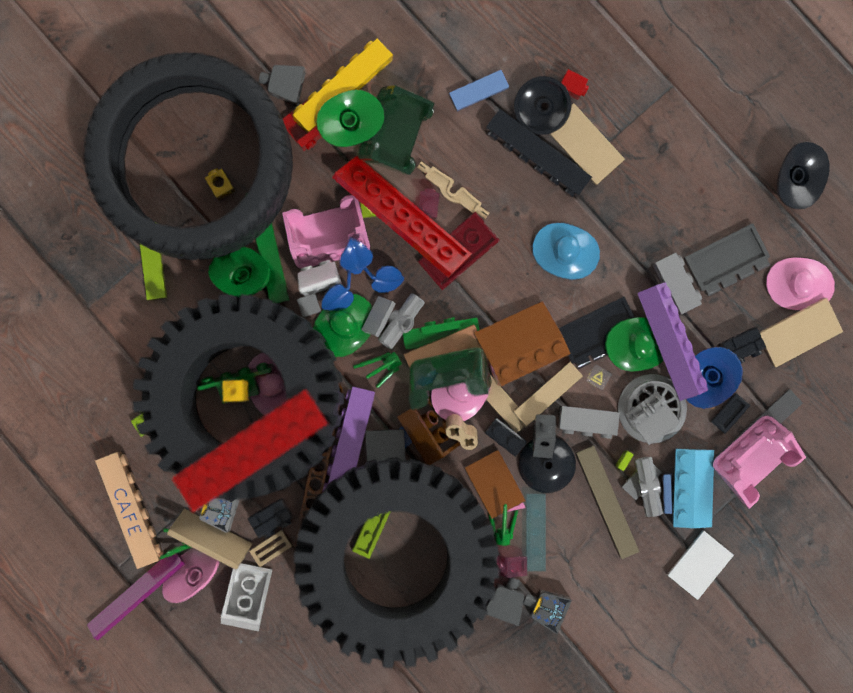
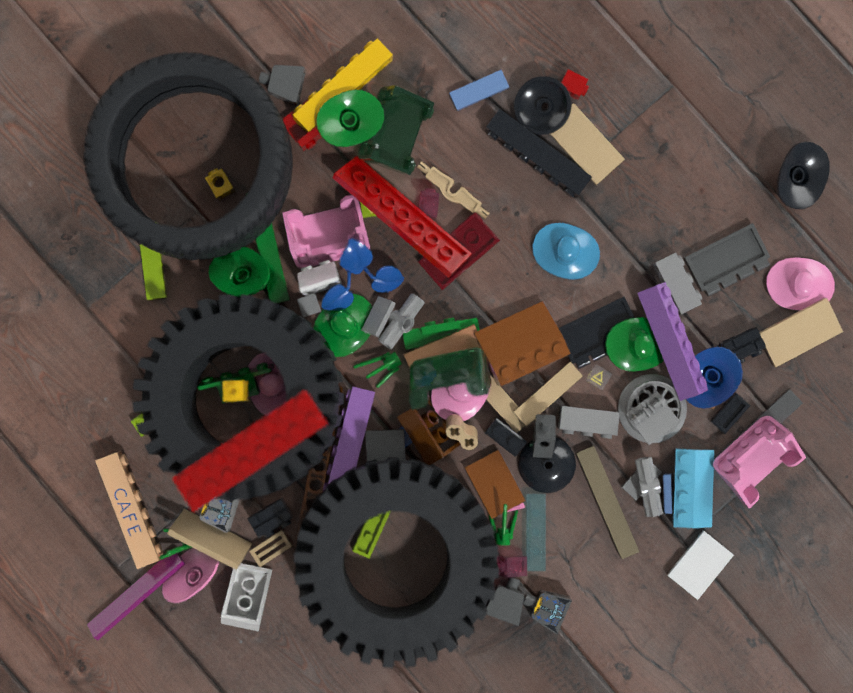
lime tile [616,450,634,471] -> none

